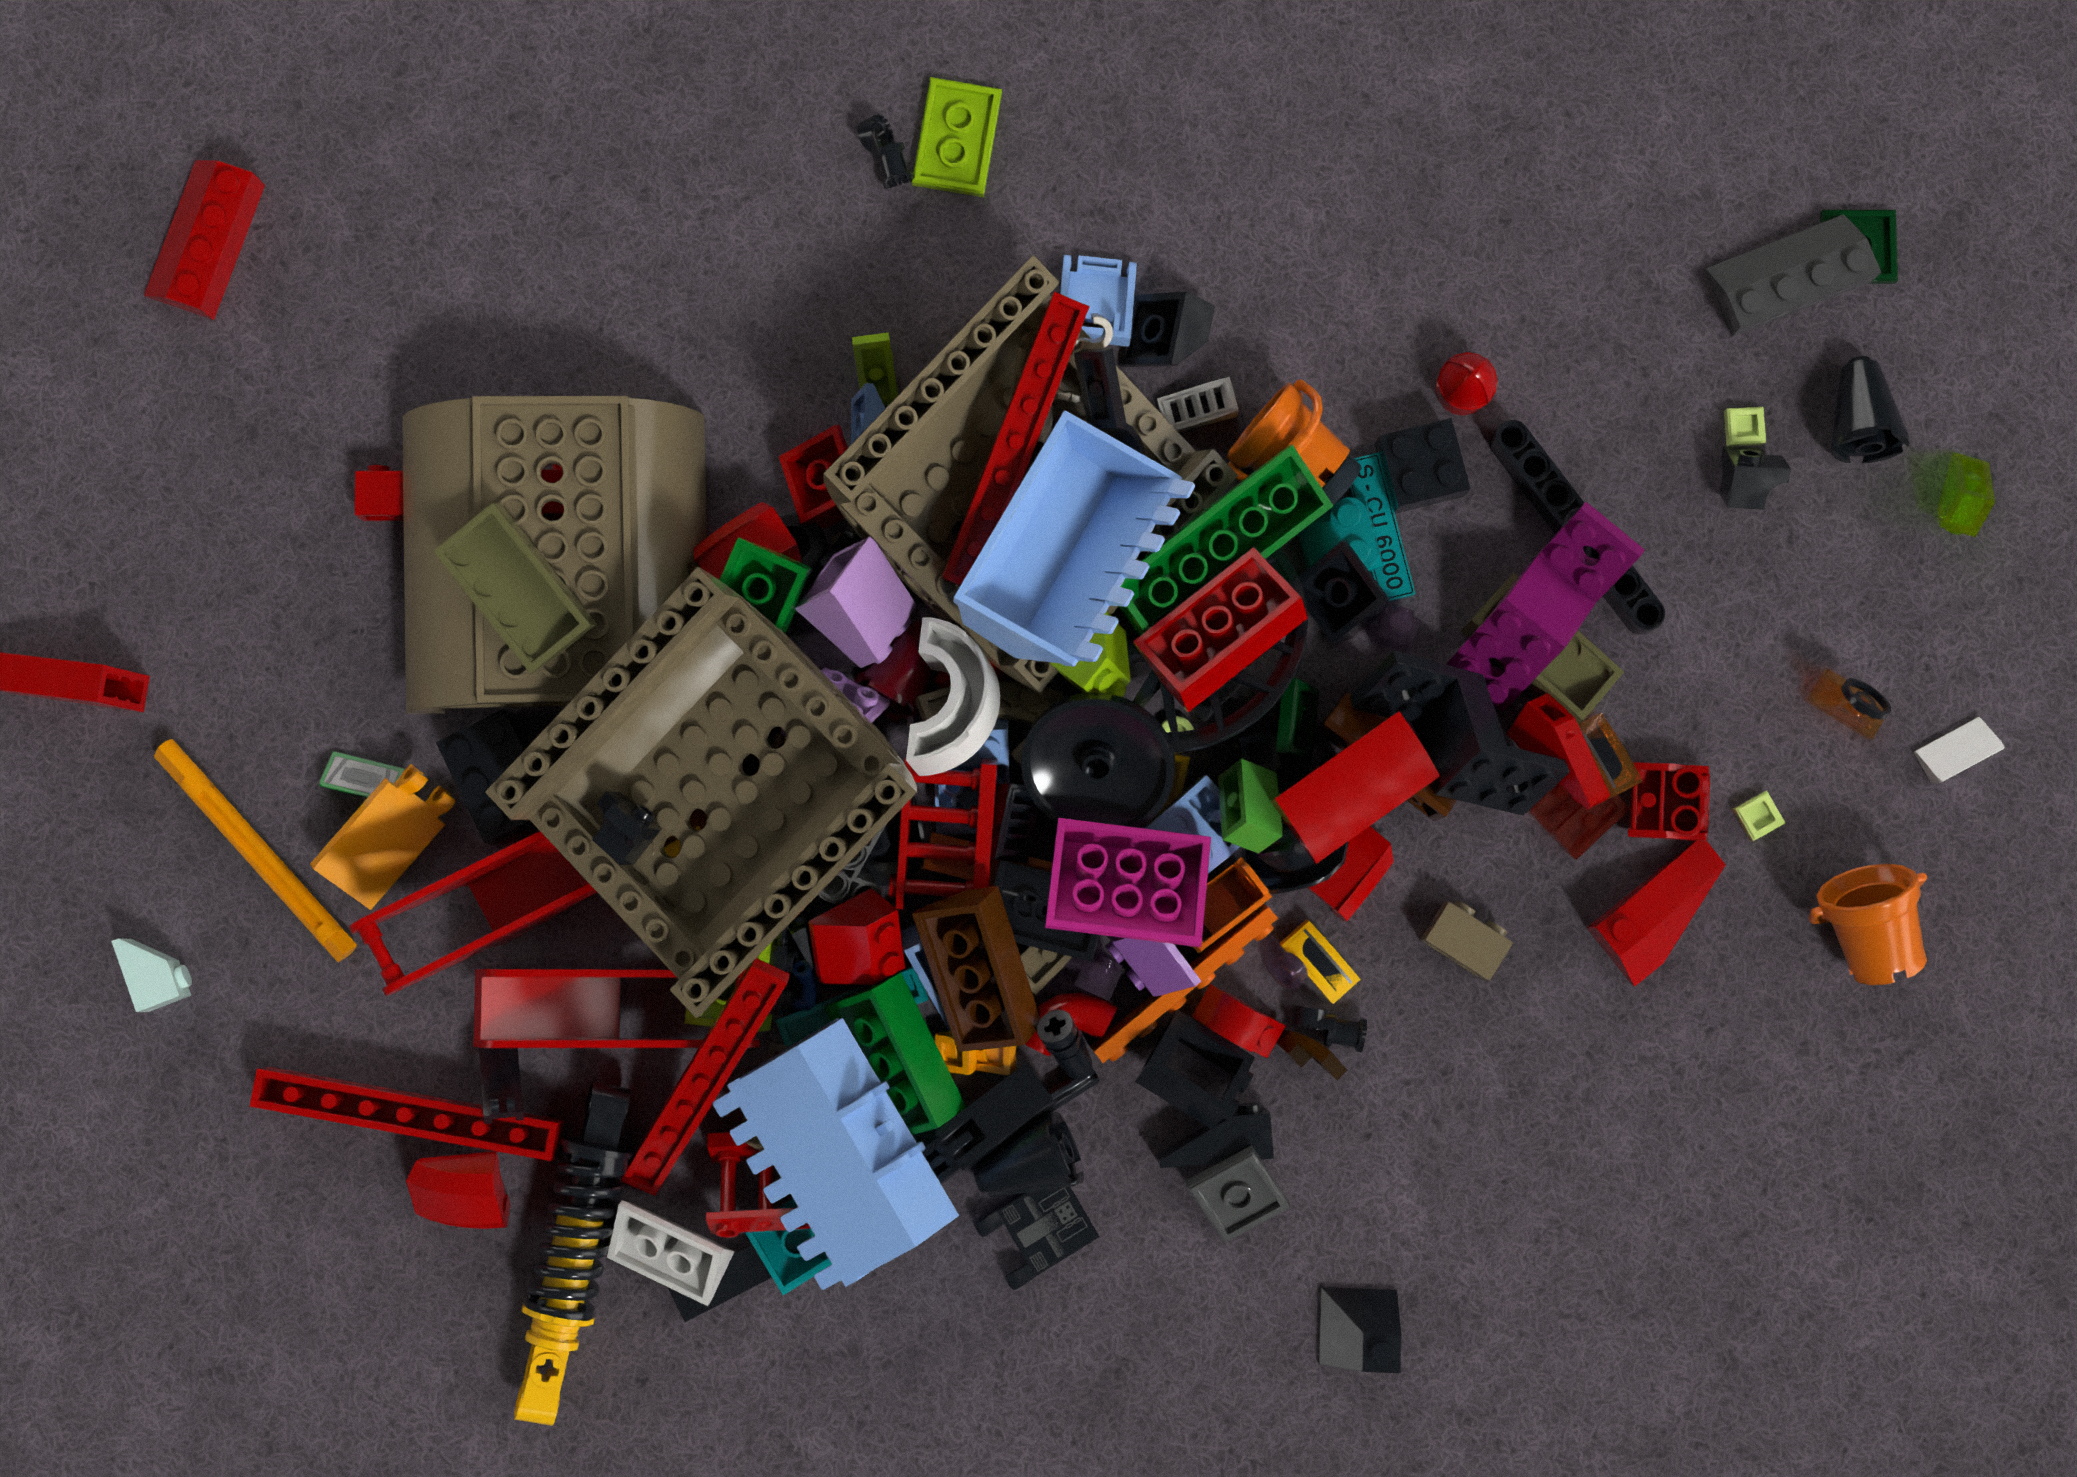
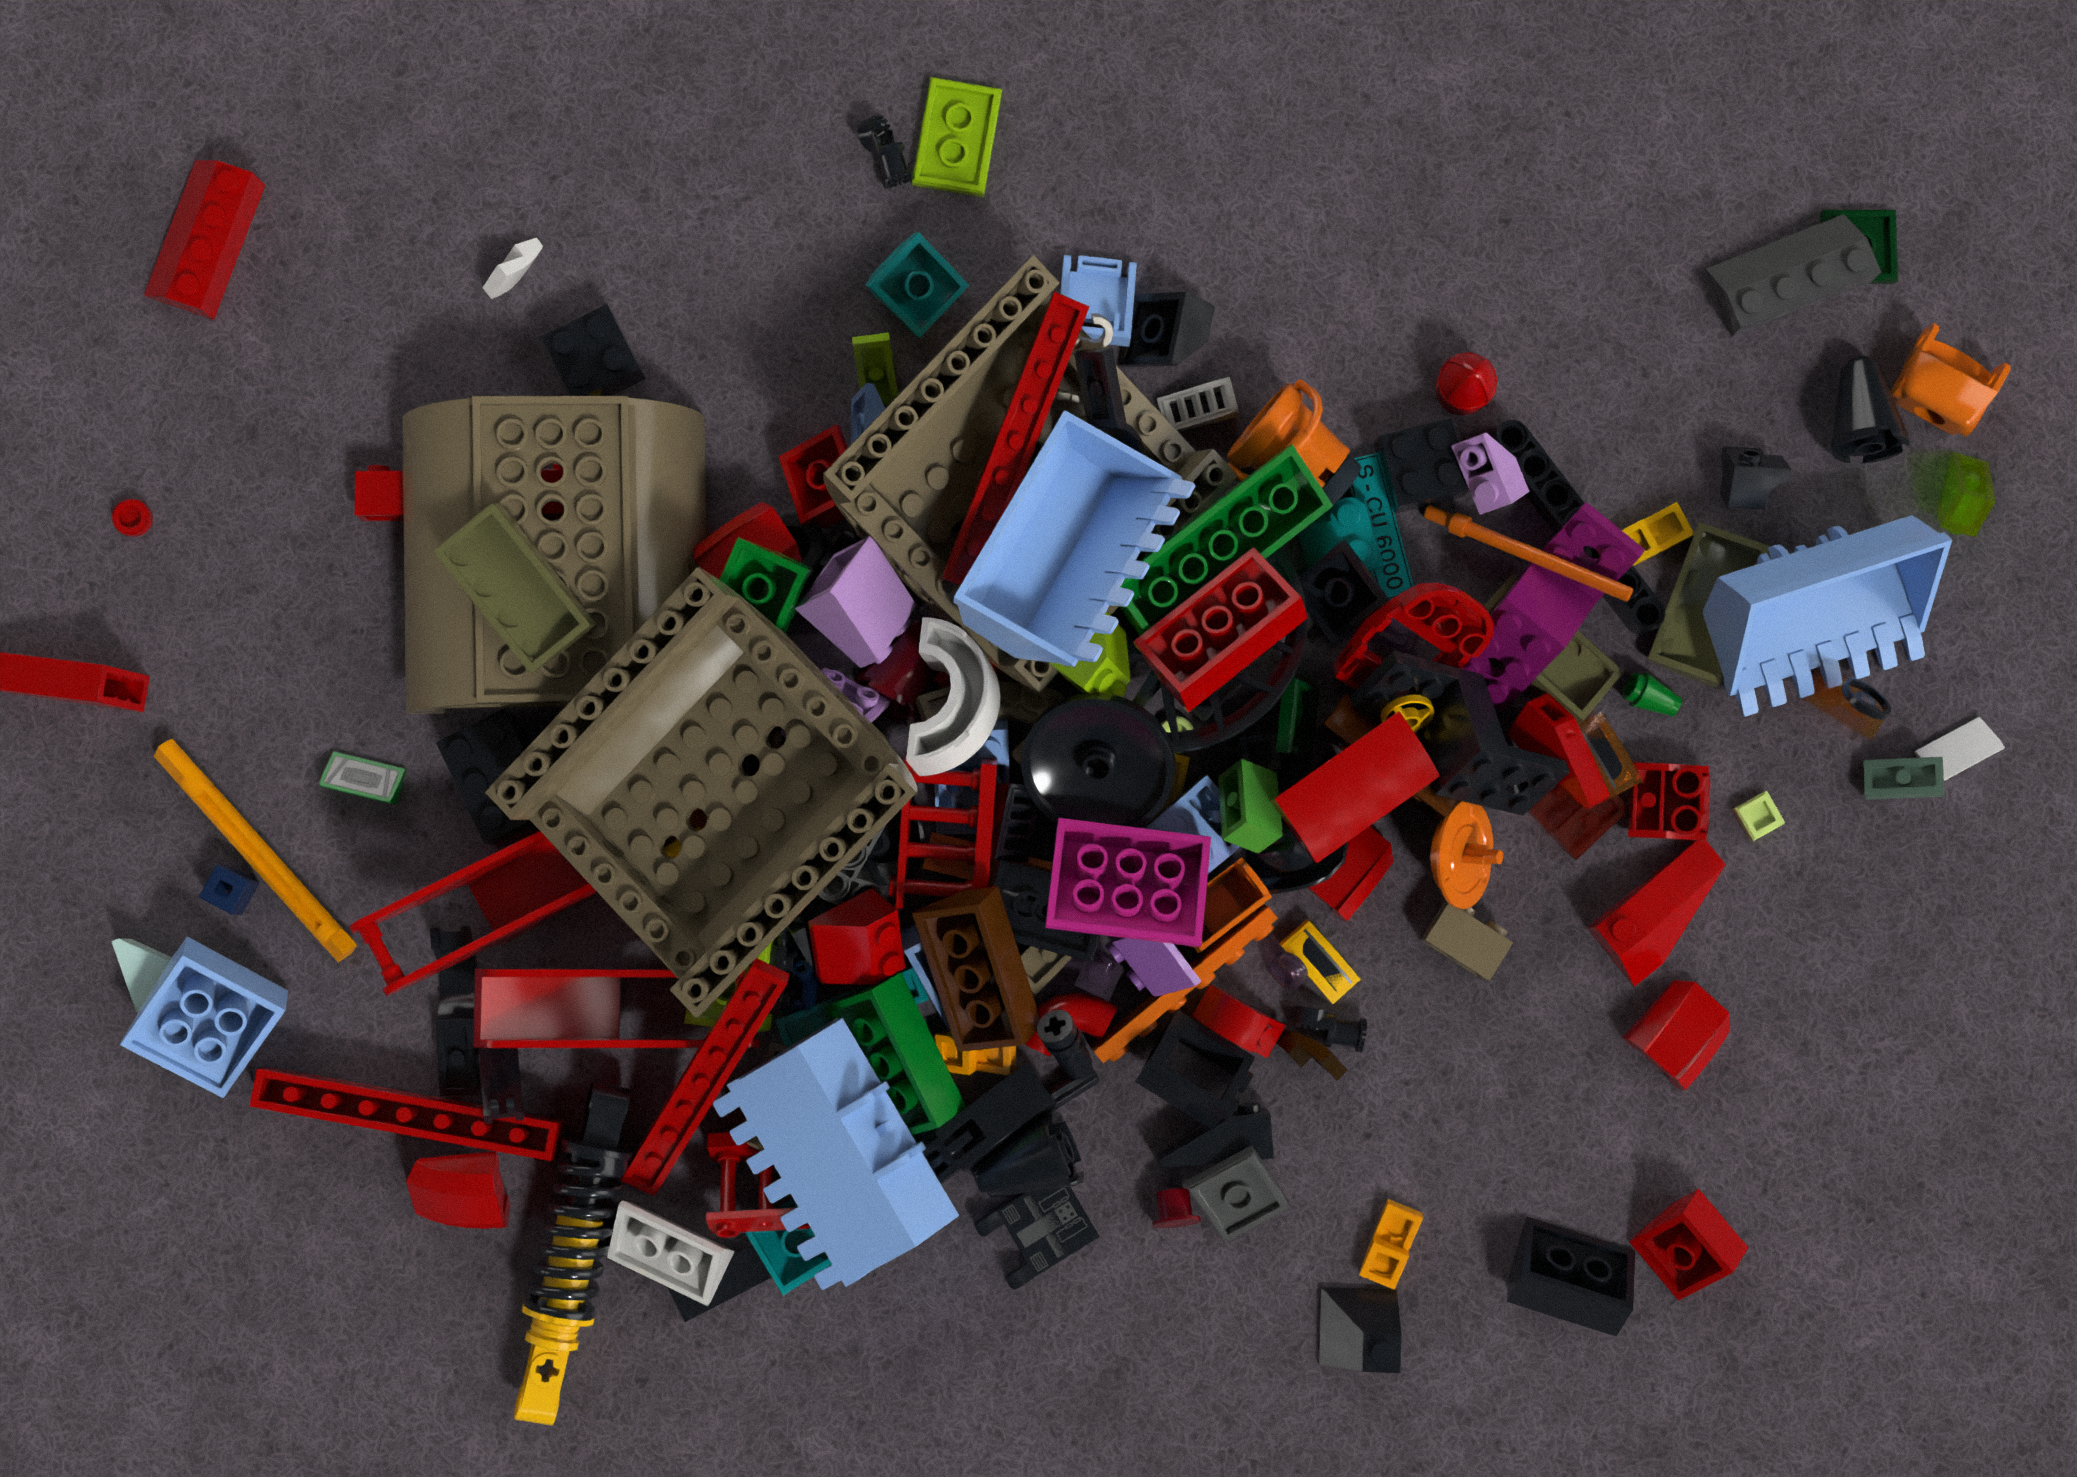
light orange tile [310,764,456,910] -> none
black brick [592,791,662,865] -> none
yellowish green tile [1724,407,1766,447] -> none
orange piece [1808,864,1927,985] -> none
none -> red tile [112,499,153,537]
none -> light blue slope [120,937,288,1098]
none -> dark blue piece [199,864,259,915]
none -> black piece [430,925,480,1096]
none -> white slope [483,238,543,299]
none -> black brick [540,304,646,396]
none -> teal slope [865,232,969,338]
none -> dark red piece [1152,1188,1201,1229]
none -> red slope [1334,583,1494,690]
none -> light orange slope [1359,1199,1423,1290]
none -> yellow piece [1381,695,1434,732]
none -> orange bar [1424,505,1633,602]
none -> orange piece [1430,801,1503,909]
none -> lavender slope [1451,432,1530,515]
none -> black slope [1507,1217,1635,1337]
none -> yellow slope [1622,502,1694,566]
none -> red slope [1622,980,1730,1091]
none -> green cone [1623,672,1682,717]
none -> red slope [1629,1189,1749,1301]
none -> olive slope [1647,522,1770,689]
none -> light blue piece [1702,515,1952,717]
none -> sand green plate [1864,757,1945,800]
none -> orange piece [1891,323,2011,437]

